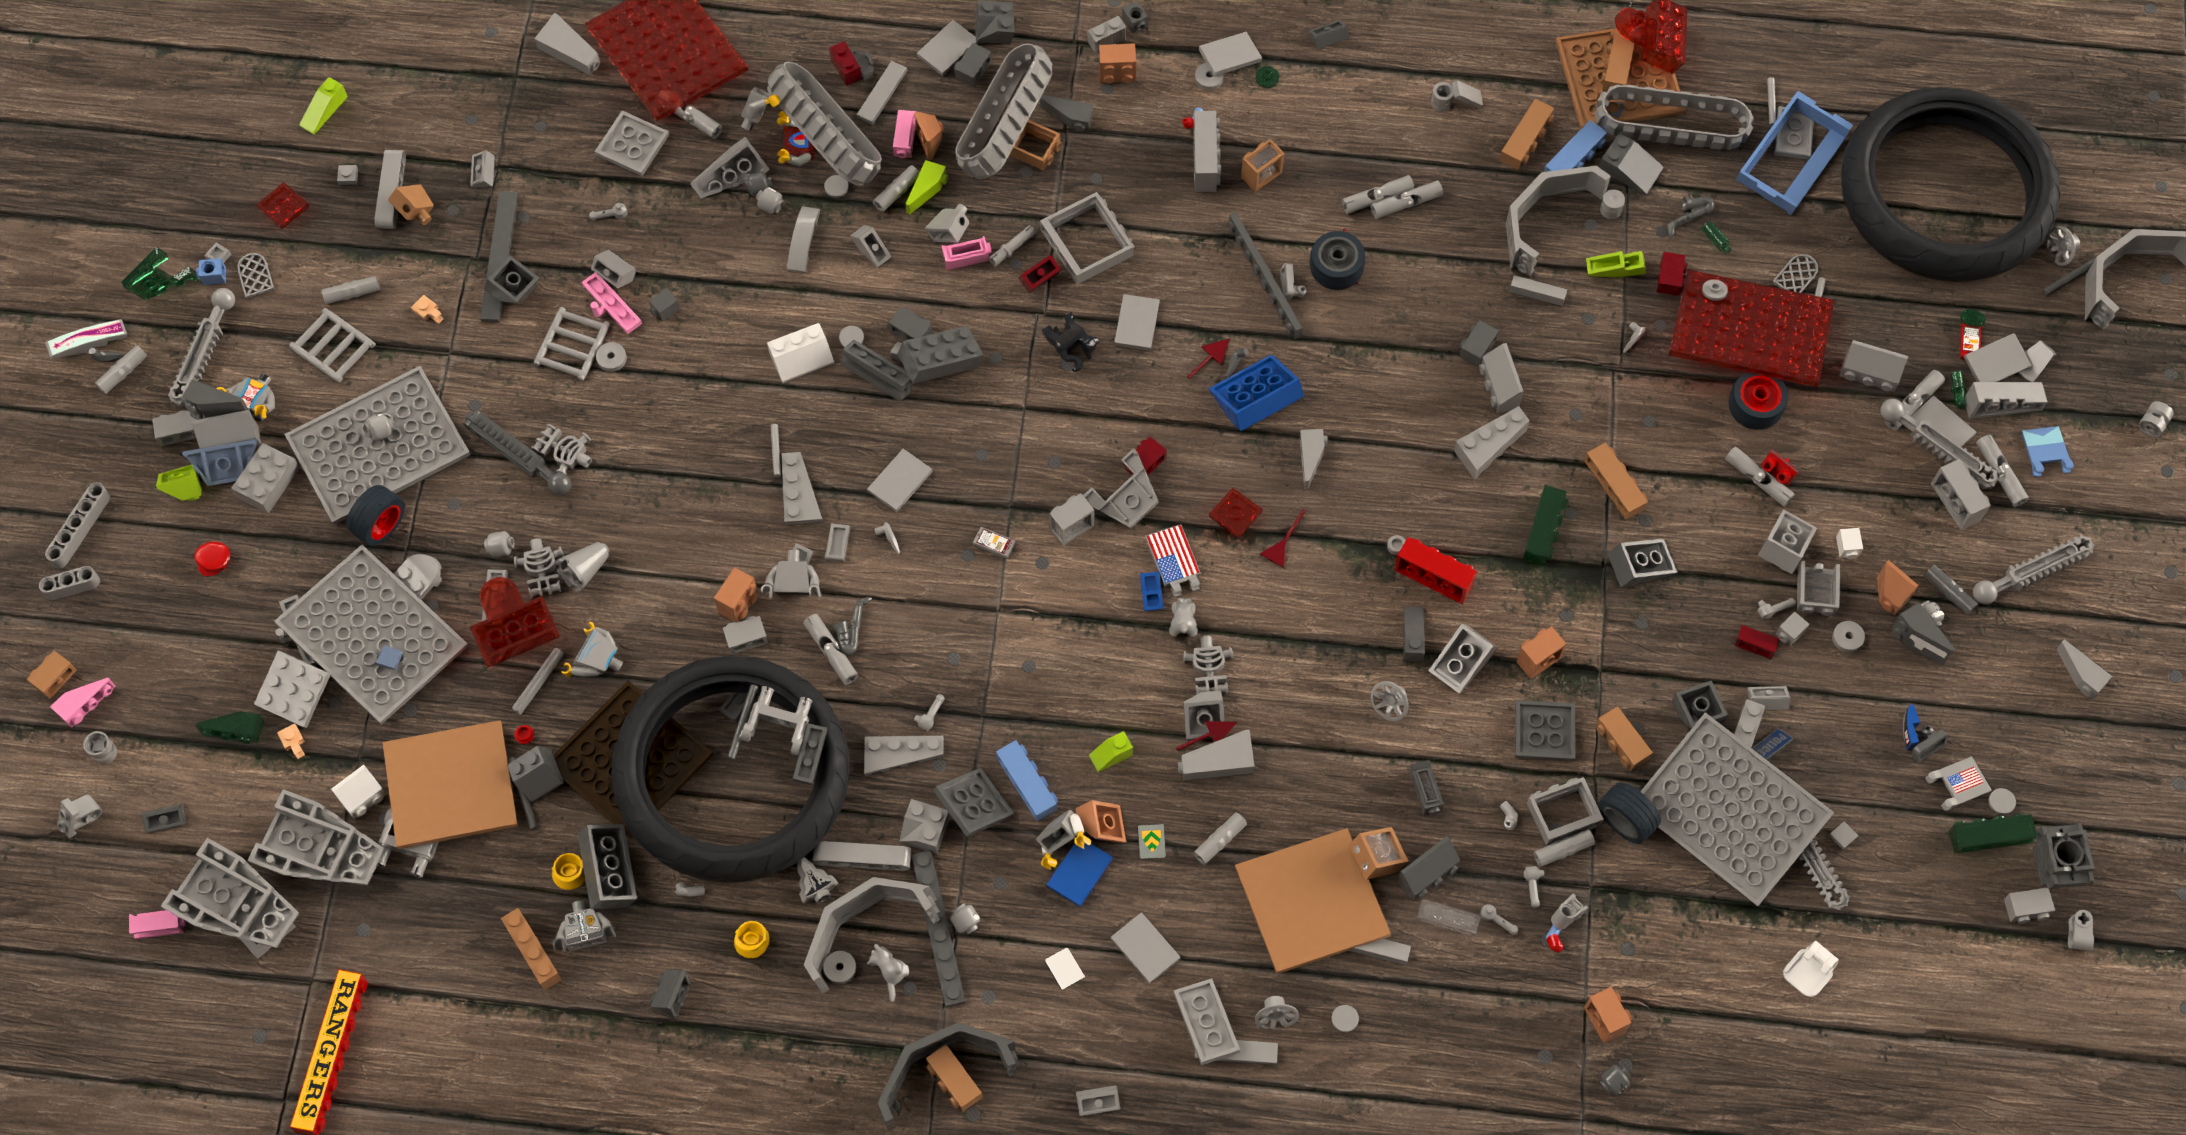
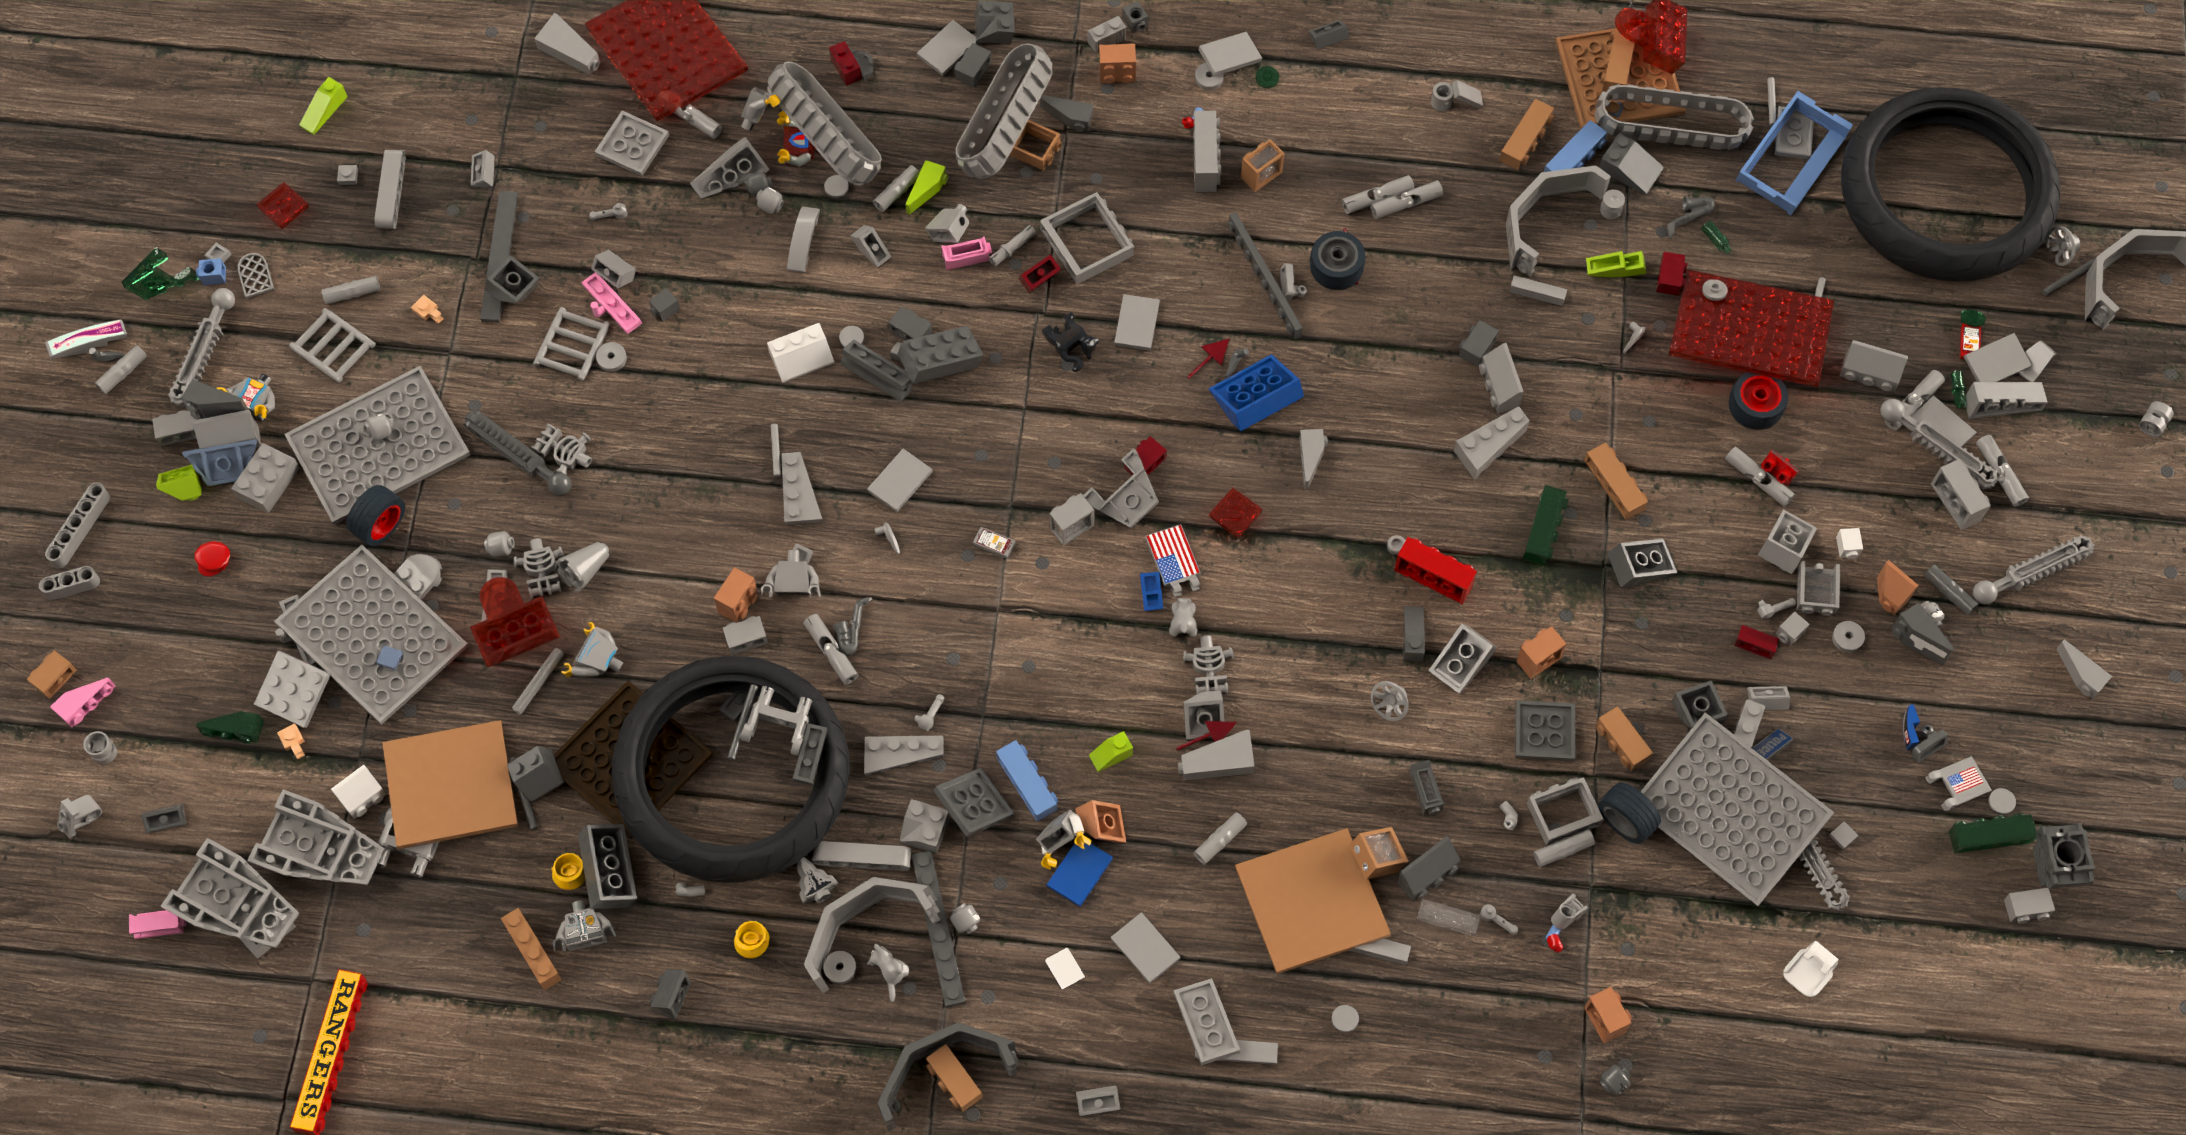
medium nougat torso [388,184,433,225] -> none
red plate [514,725,534,744] -> none
light grey tile [825,523,850,563] -> none
light grey tile [857,61,907,125] -> none
bright pink window [893,110,916,158] -> none
nougat slope [914,112,944,160] -> none
light grey sticker [1138,824,1166,859] -> none
light grey wheel [1255,996,1299,1029] -> none
dark red piece [1259,509,1306,568] -> none
light grey piece [1524,866,1544,908] -> none
light grey window [1772,254,1818,299] -> none
medium blue flag [2021,426,2074,477] -> none
light grey piece [2068,910,2094,951] -> none

